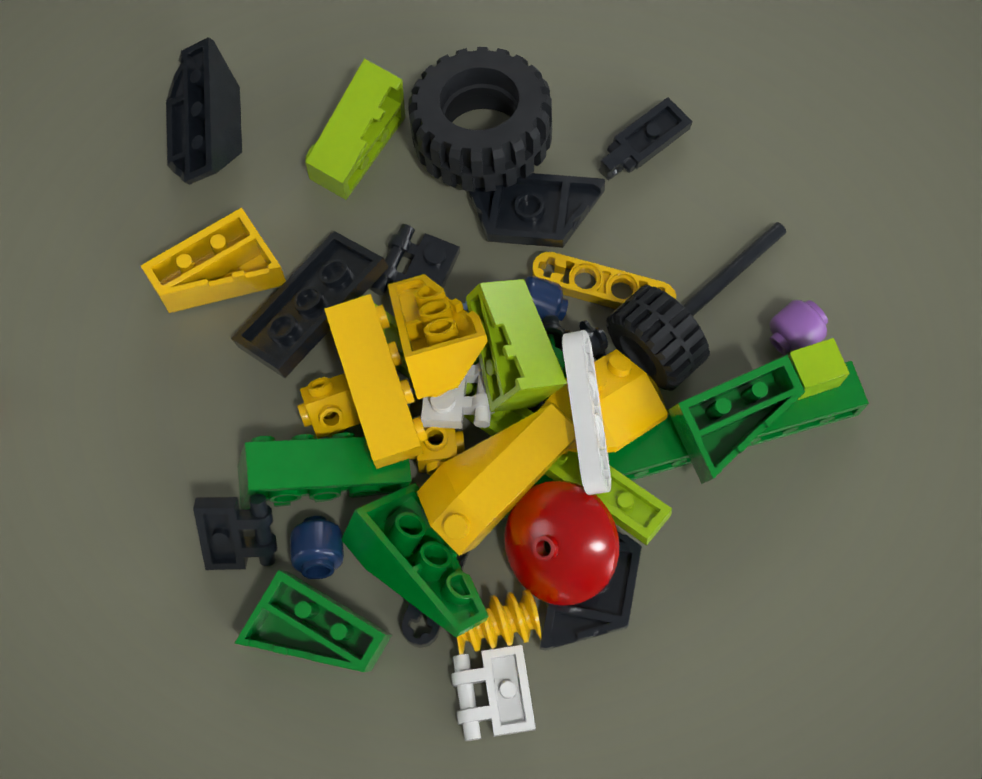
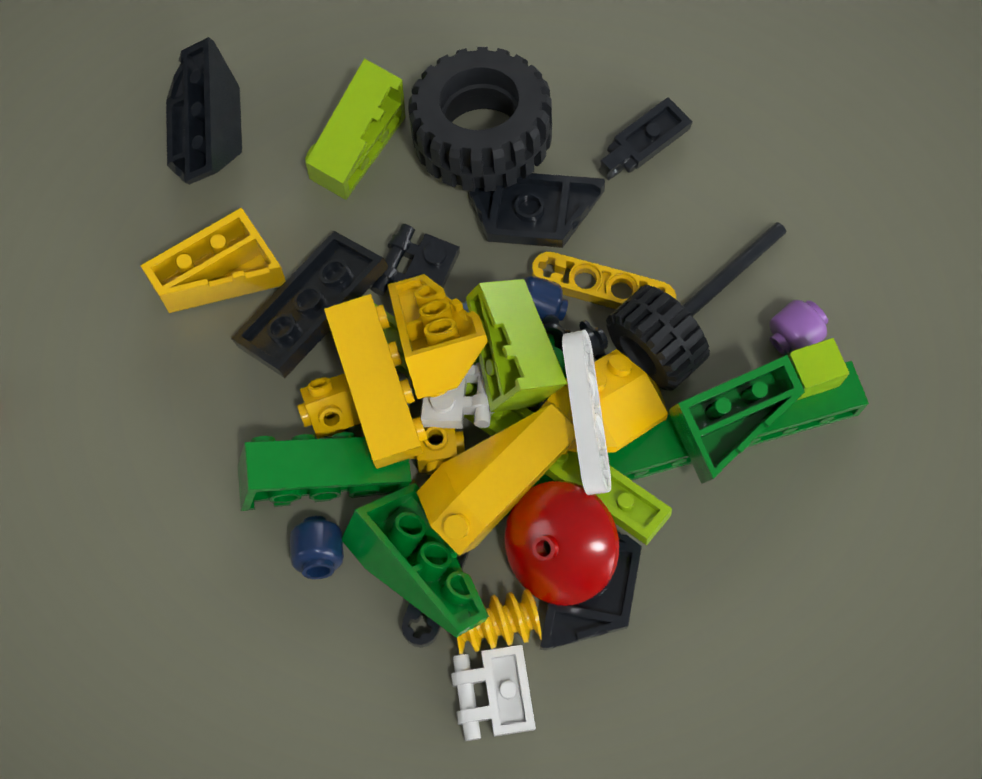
black plate [193,494,278,570] -> none
green wedge [234,570,392,672] -> none

